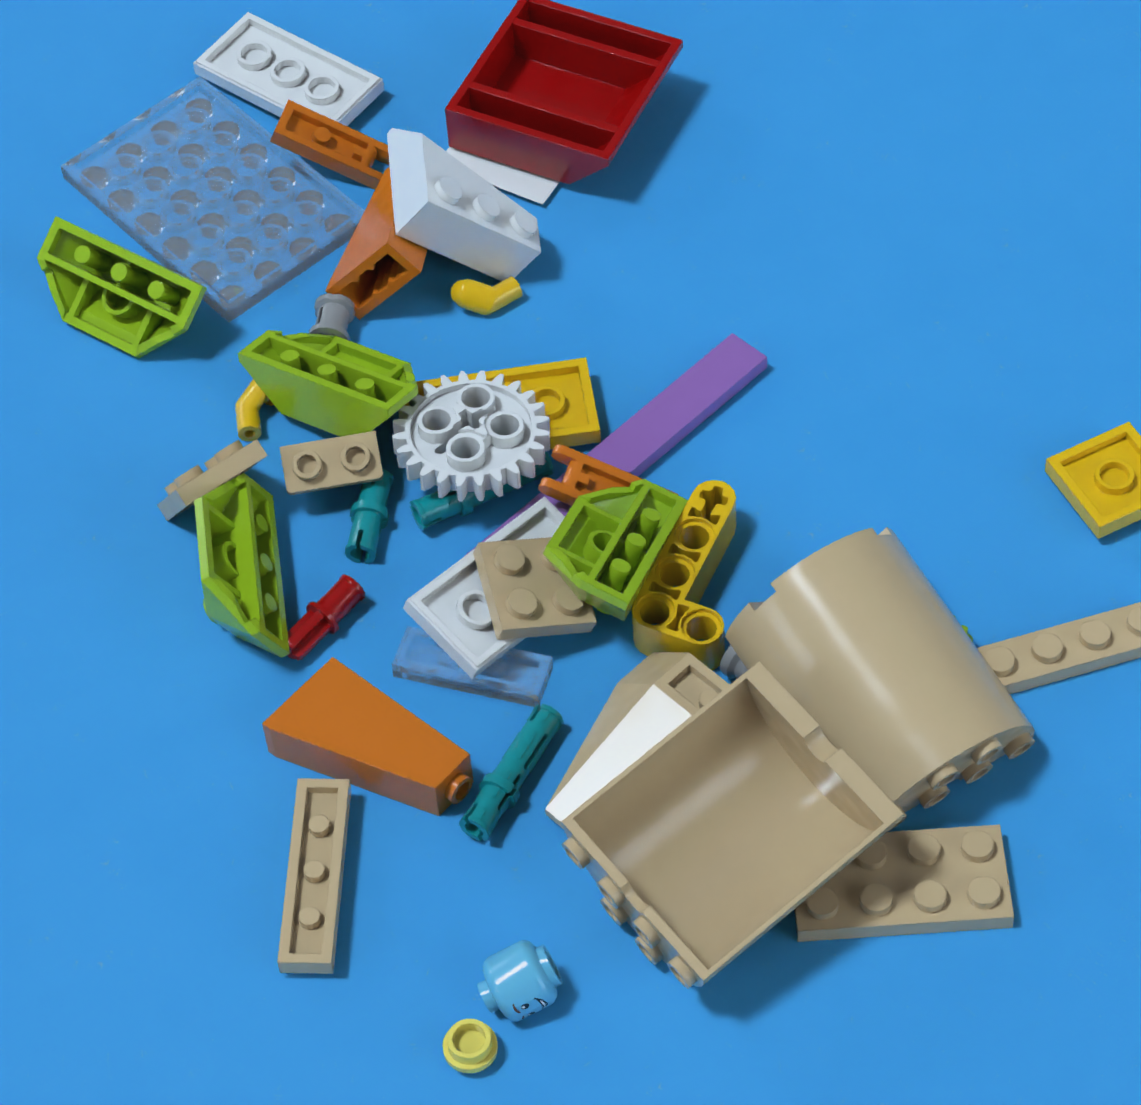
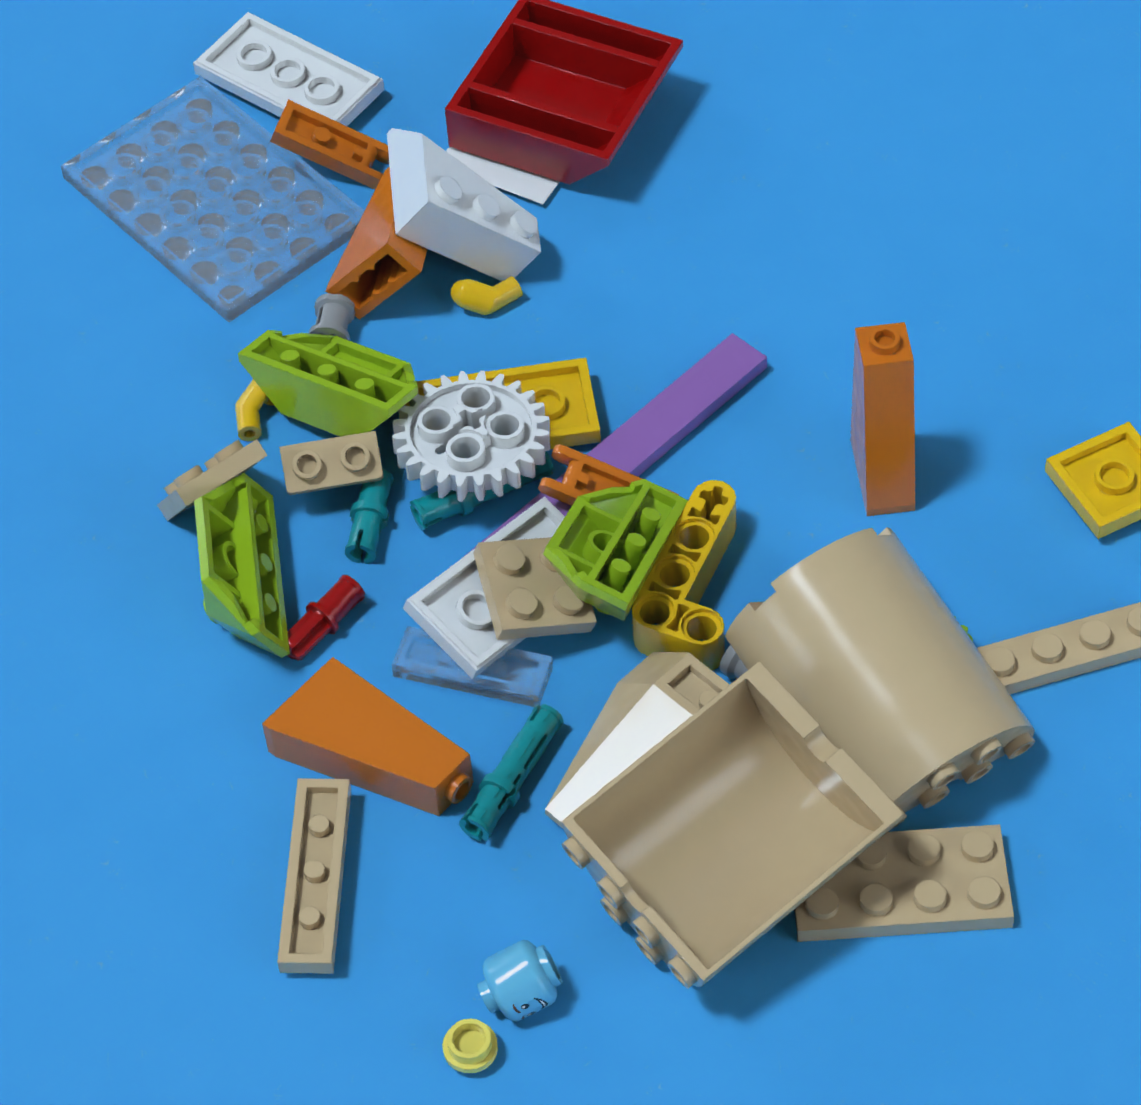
lime wedge [37,216,207,358] -> none
none -> orange slope [850,322,915,516]

